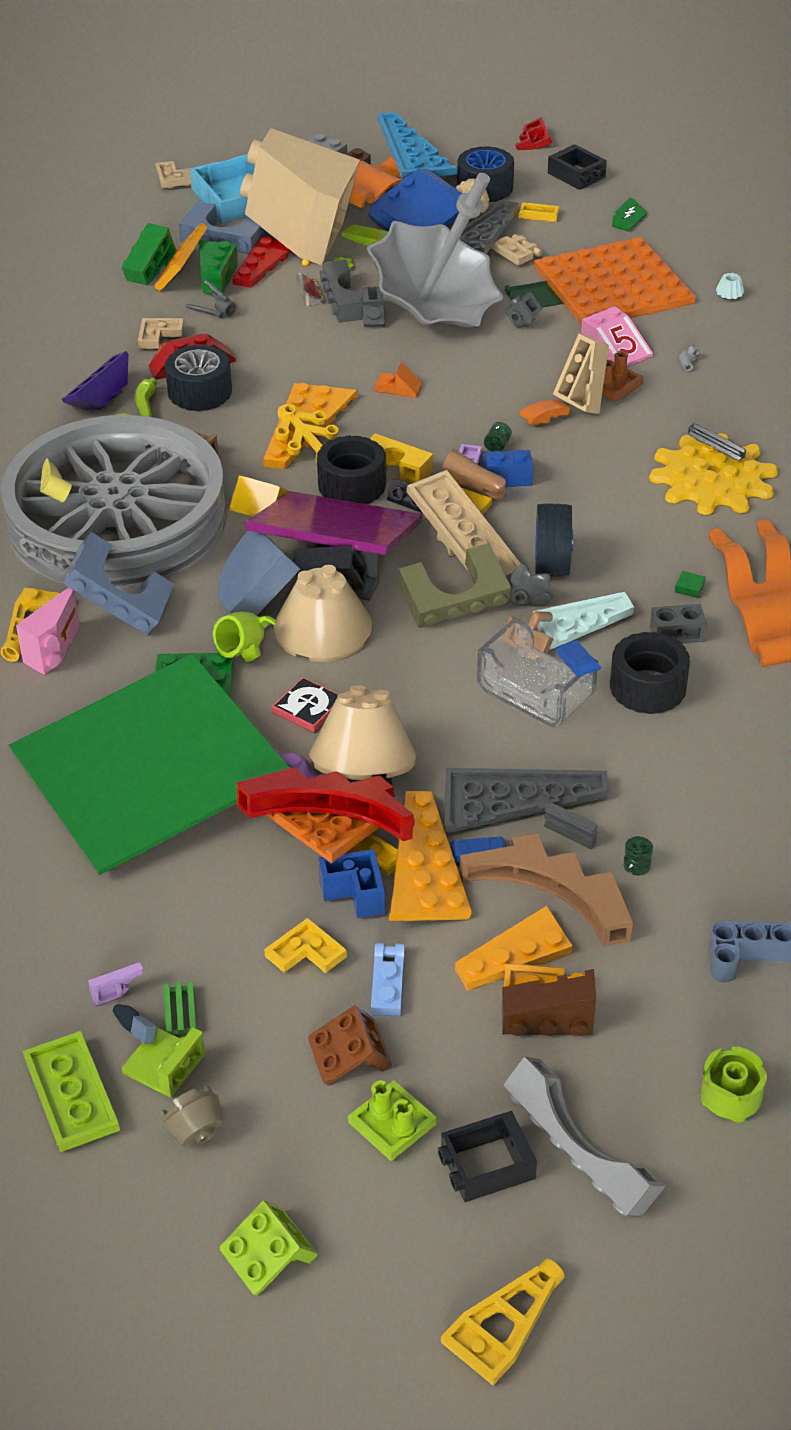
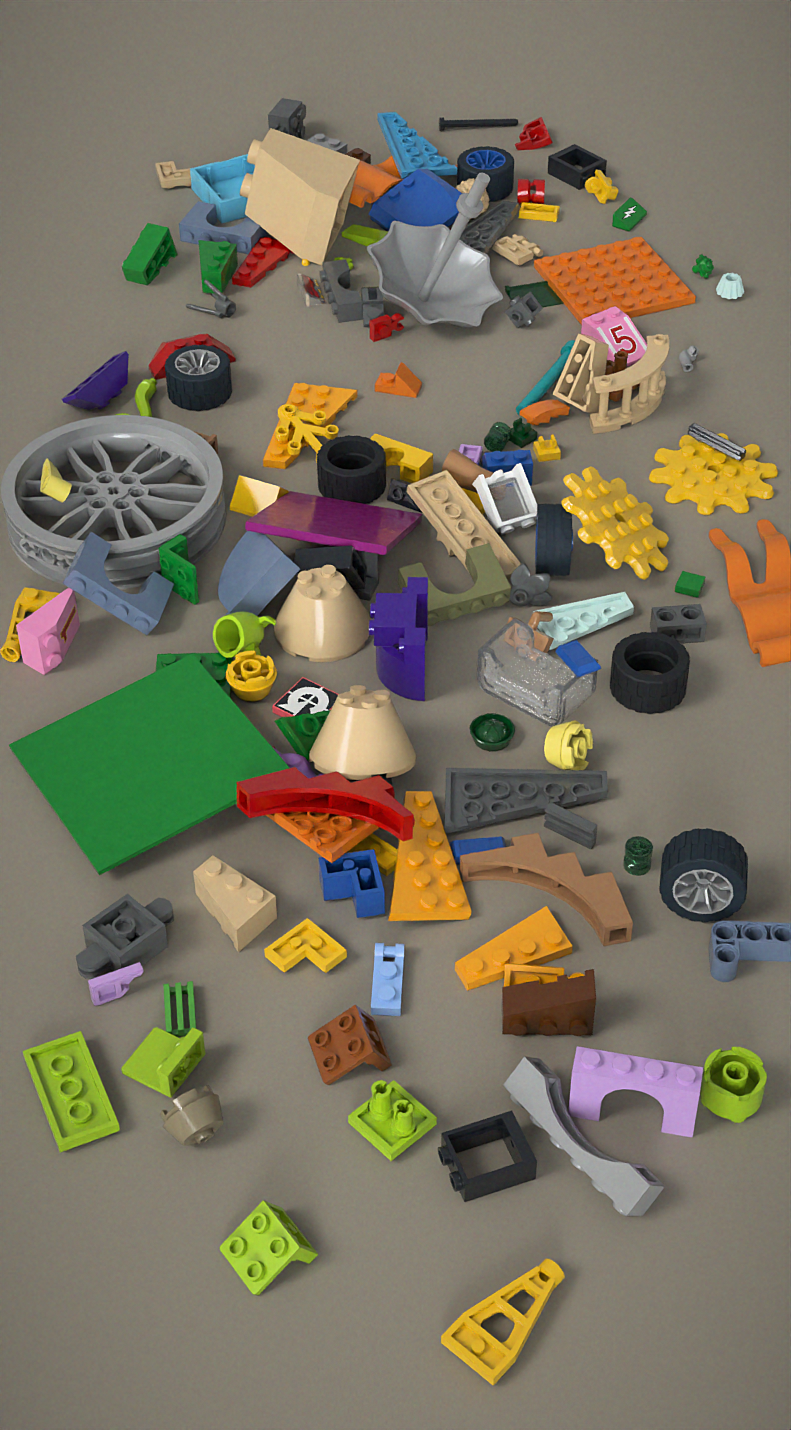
piece [113,1004,157,1044] -> none
tan plate [137,318,184,350] -> none
light orange tile [155,222,207,292] -> none
none -> dark grey brick [76,894,174,979]
none -> green bracket [159,534,199,605]
none -> tan wedge [193,855,277,952]
none -> yellow cone [226,651,277,701]
none -> dark grey brick [268,98,306,139]
none -> green wing [274,710,331,761]
none -> red plate [369,313,404,342]
none -> dark purple piece [369,577,428,701]
none -> black bar [439,117,518,131]
none -> dark green hat [470,713,515,752]
none -> white window [472,463,537,535]
none -> dark green tile [506,418,537,448]
none -> teal piece [516,340,575,417]
none -> red wheel [517,179,545,204]
none -> yellow tile [533,434,561,462]
none -> light yellow cone [544,720,593,770]
none -> yellow plate [561,466,669,580]
none -> lavender arch [568,1046,703,1137]
none -> yellow hips [585,169,619,204]
none -> tan fence [589,334,669,434]
none -> black wheel [659,828,748,922]
none -> green plant [692,254,714,279]

